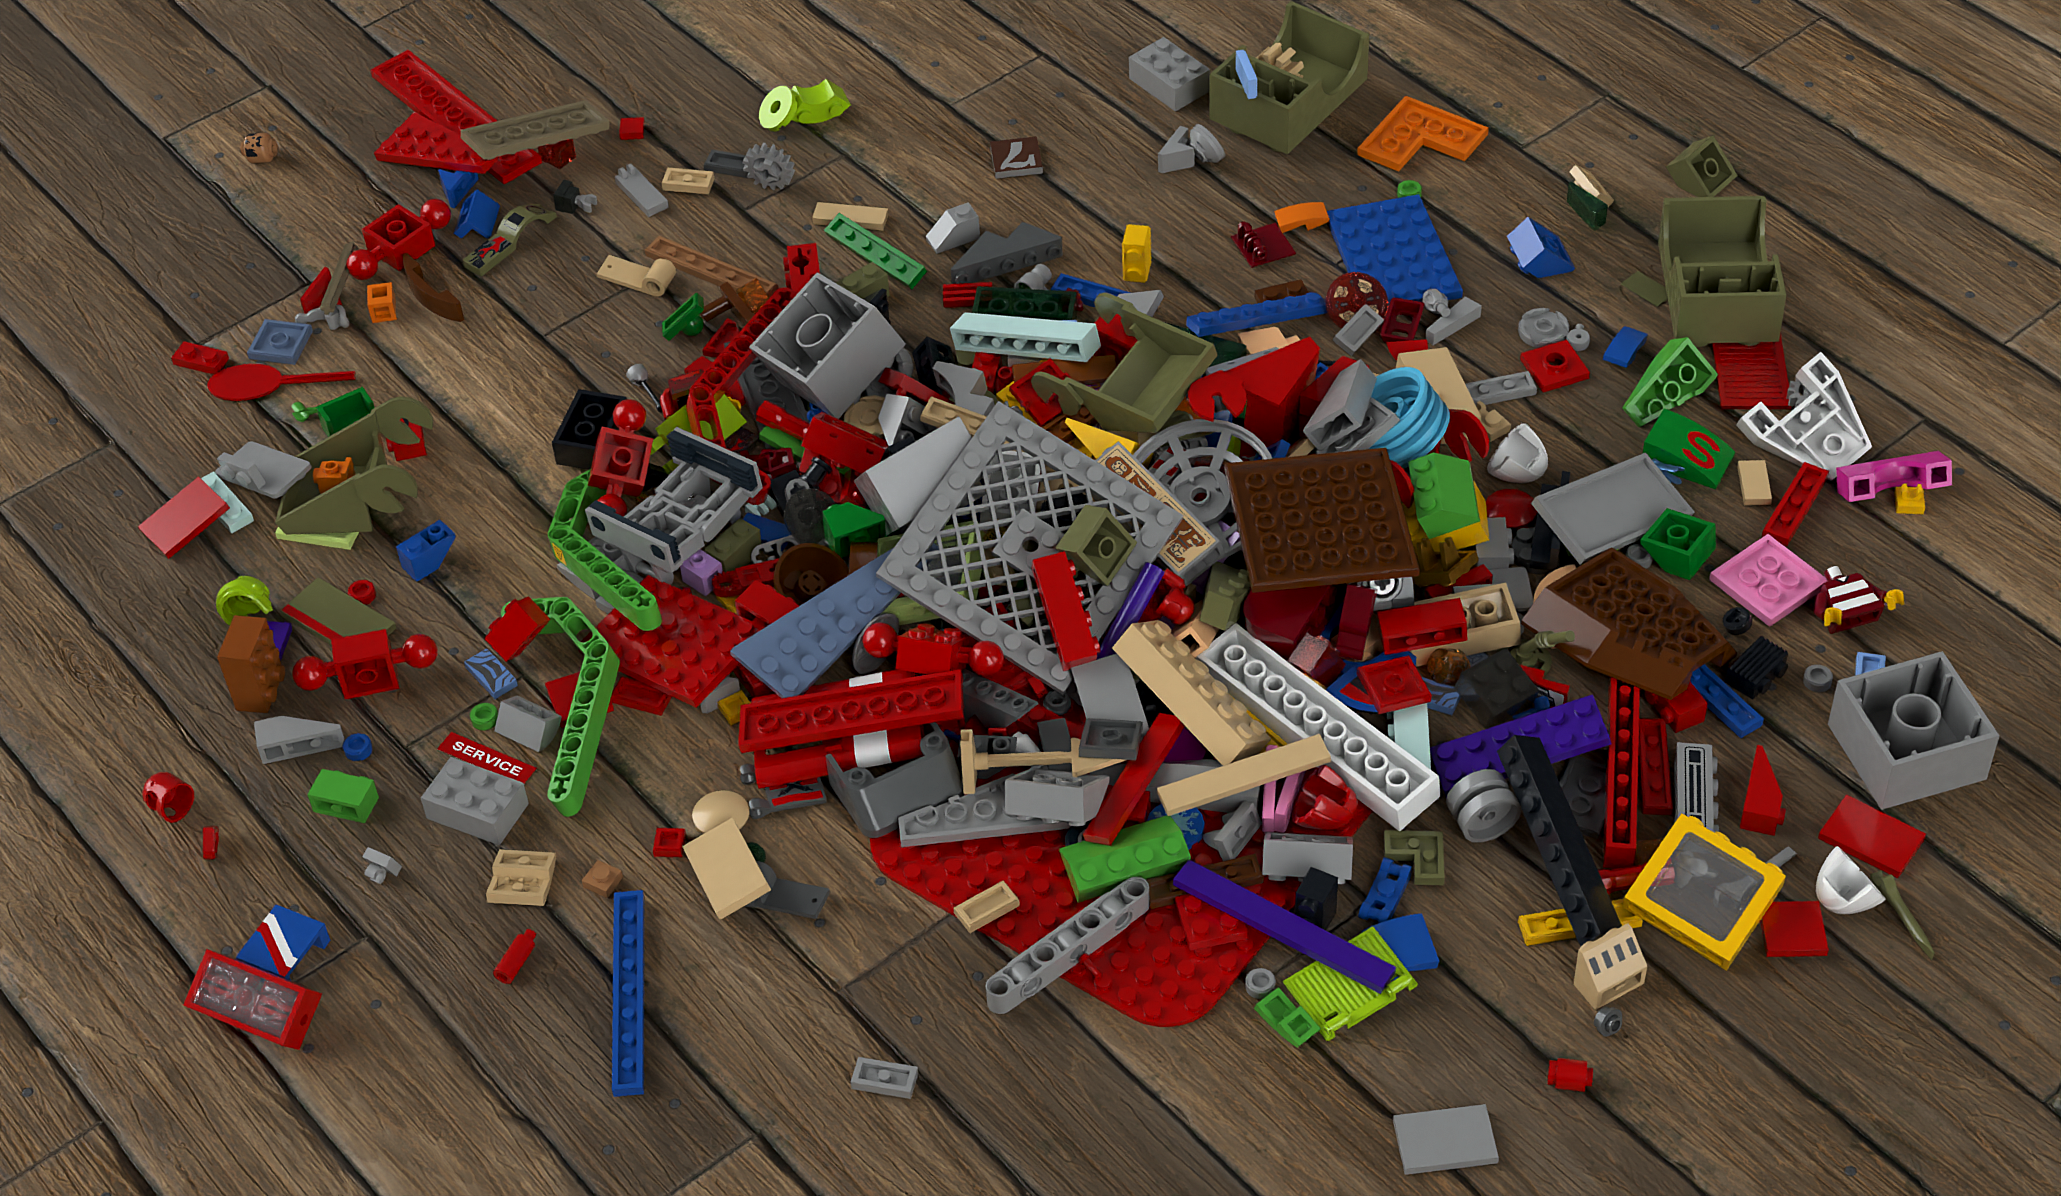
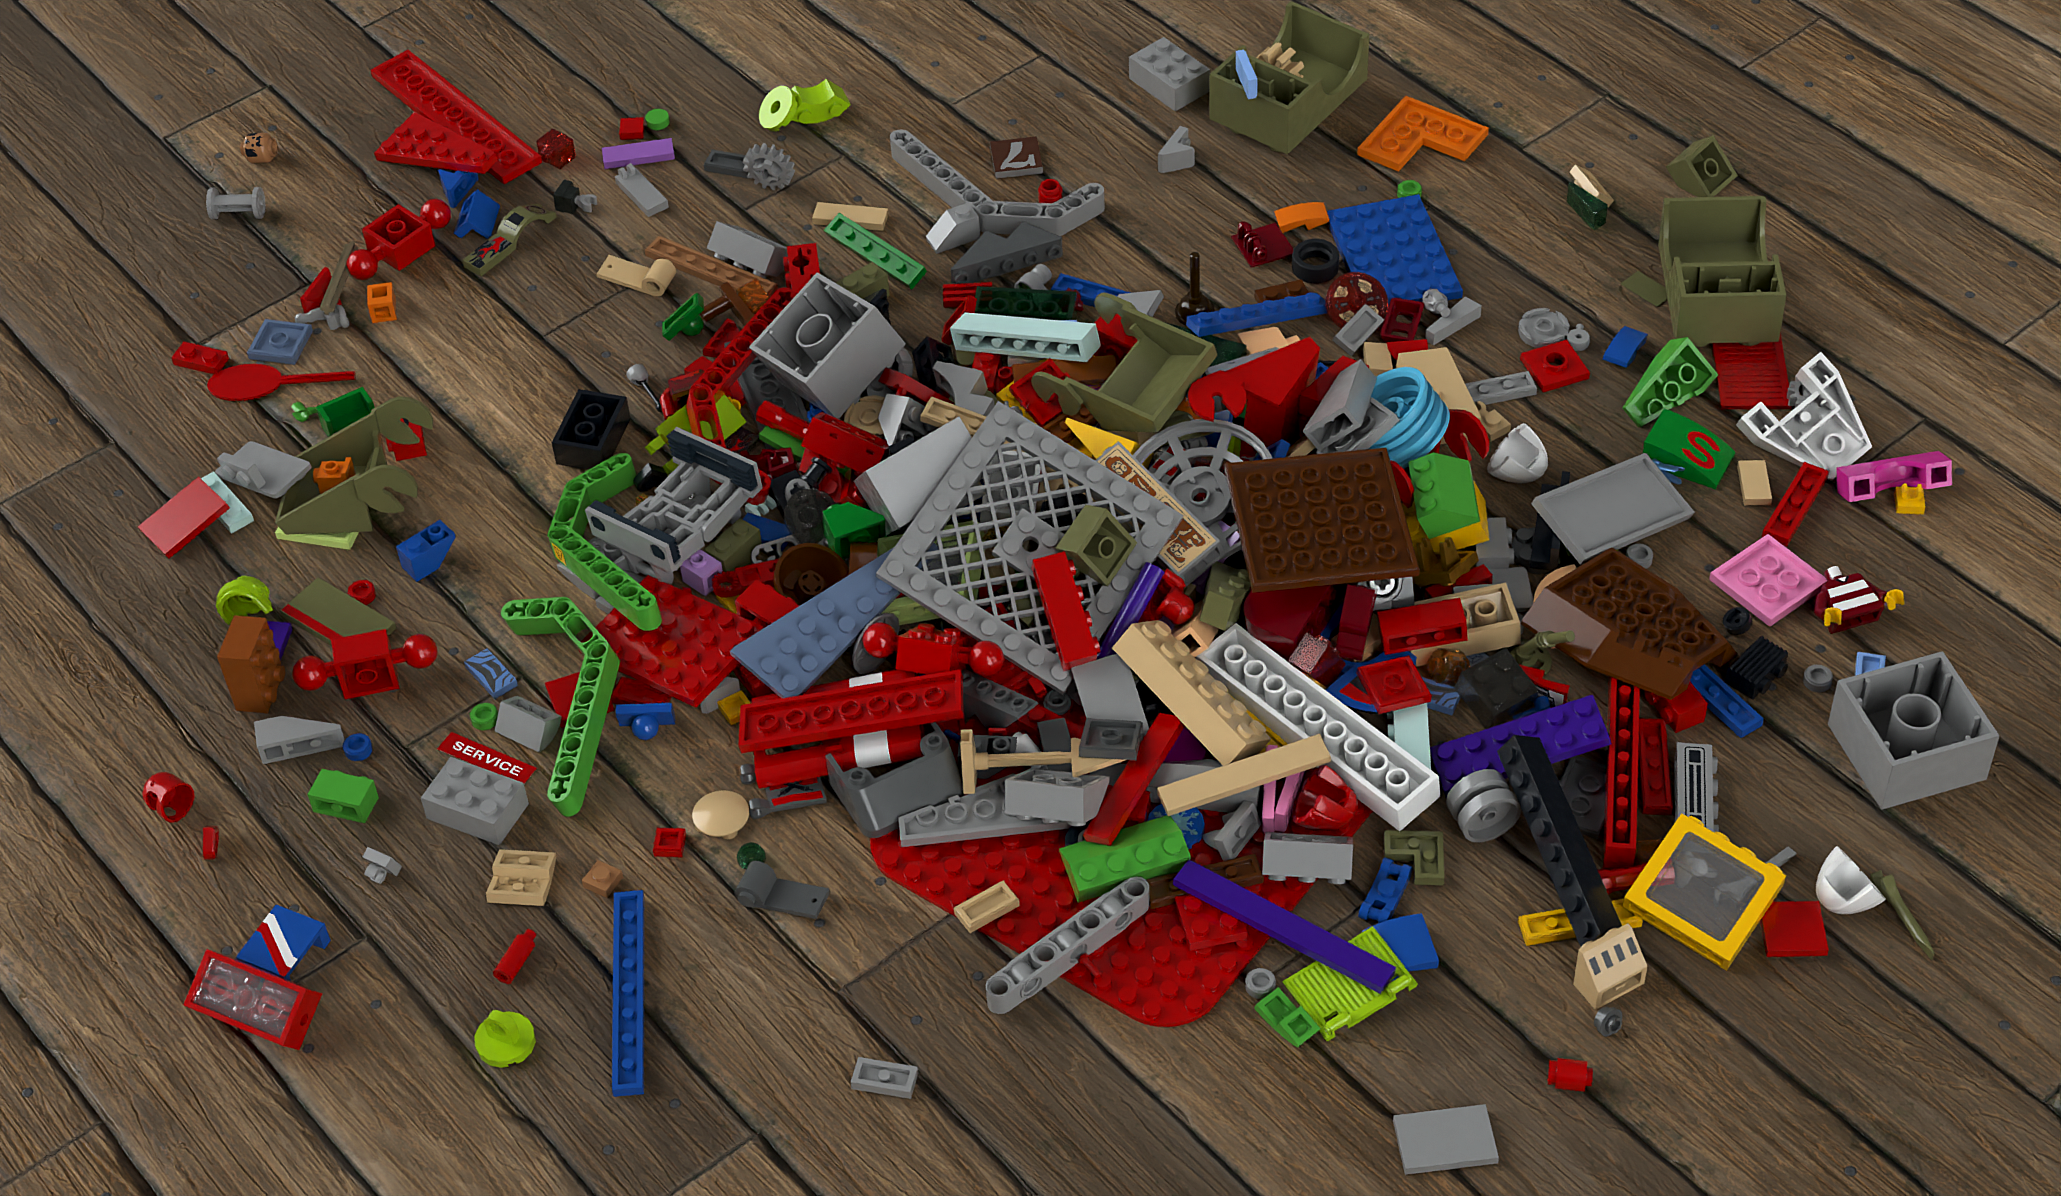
reddish brown slope [403,253,465,322] -> none
dark tan plate [461,100,609,160] -> none
red brick [484,596,551,662] -> none
red brick [588,399,653,517] -> none
tan plate [662,168,715,194] -> none
tan tile [682,817,771,920] -> none
yellow brick [1122,224,1152,283] -> none
light grey piece [1190,124,1225,163] -> none
black brick [1295,867,1338,930] -> none
red dish [1486,489,1537,531] -> none
blue slope [1507,217,1575,278] -> none
green slope [1640,508,1716,580] -> none
red slope [1740,745,1786,836] -> none
red tile [1818,794,1926,878] -> none
none -> light grey hose [206,187,266,219]
none -> lime tile [474,1010,536,1068]
none -> medium lavender tile [602,138,675,169]
none -> blue tile [616,703,675,741]
none -> bright green tile [645,109,670,130]
none -> light grey slope [707,221,788,279]
none -> light grey beam [890,129,1105,236]
none -> red tile [941,295,977,345]
none -> red brick [1038,179,1063,204]
none -> dark brown piece [1175,252,1215,326]
none -> black tyre [1292,239,1339,284]
none -> tan tile [1363,342,1393,377]

